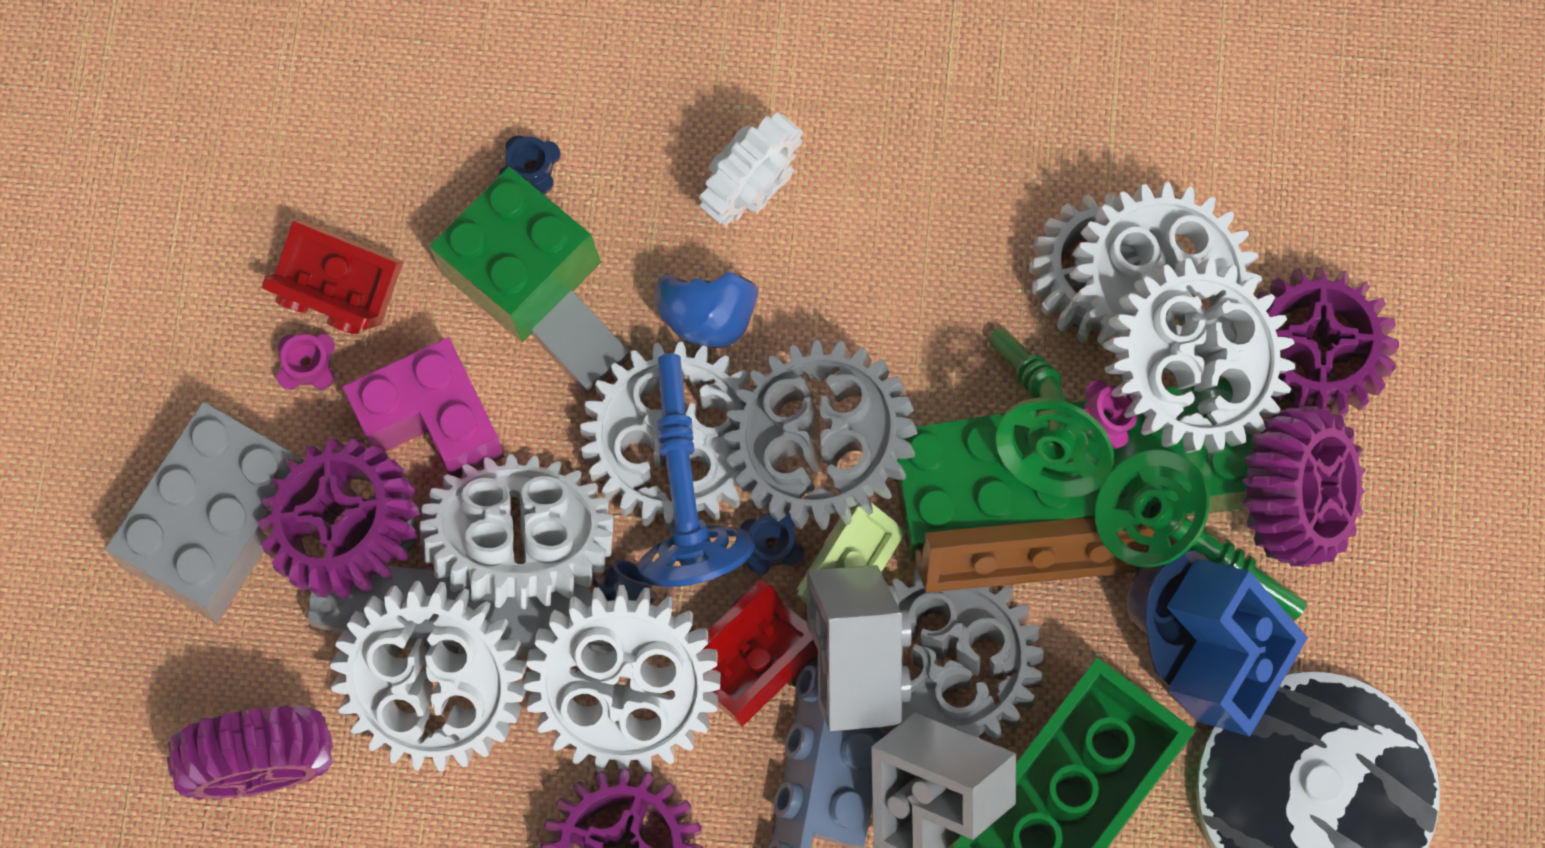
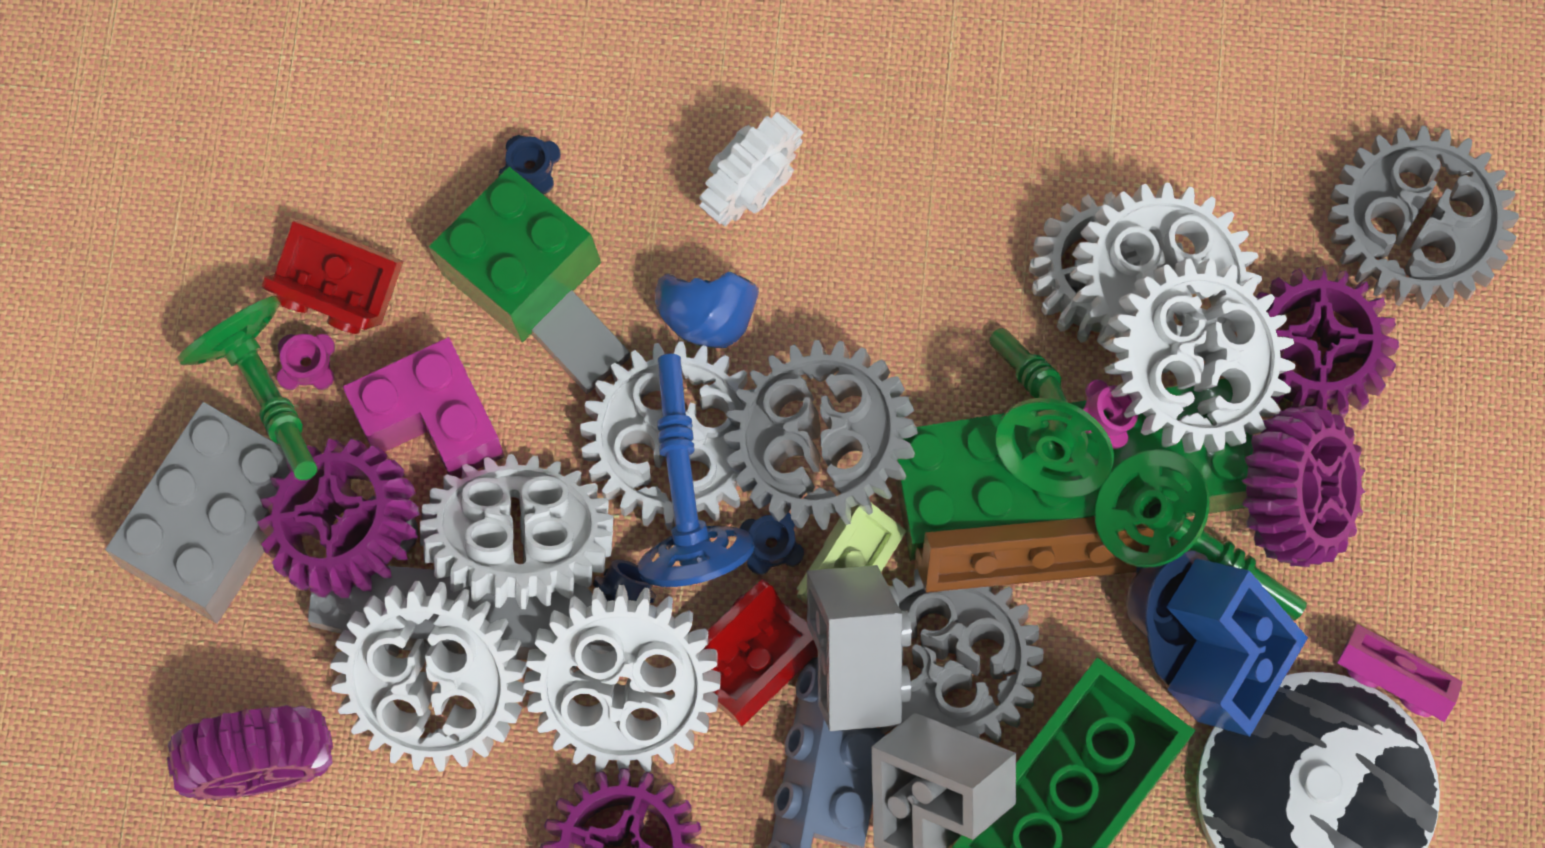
none -> green dish [177,296,317,480]
none -> light grey gear [1328,126,1519,309]
none -> dark pink plate [1337,624,1463,722]

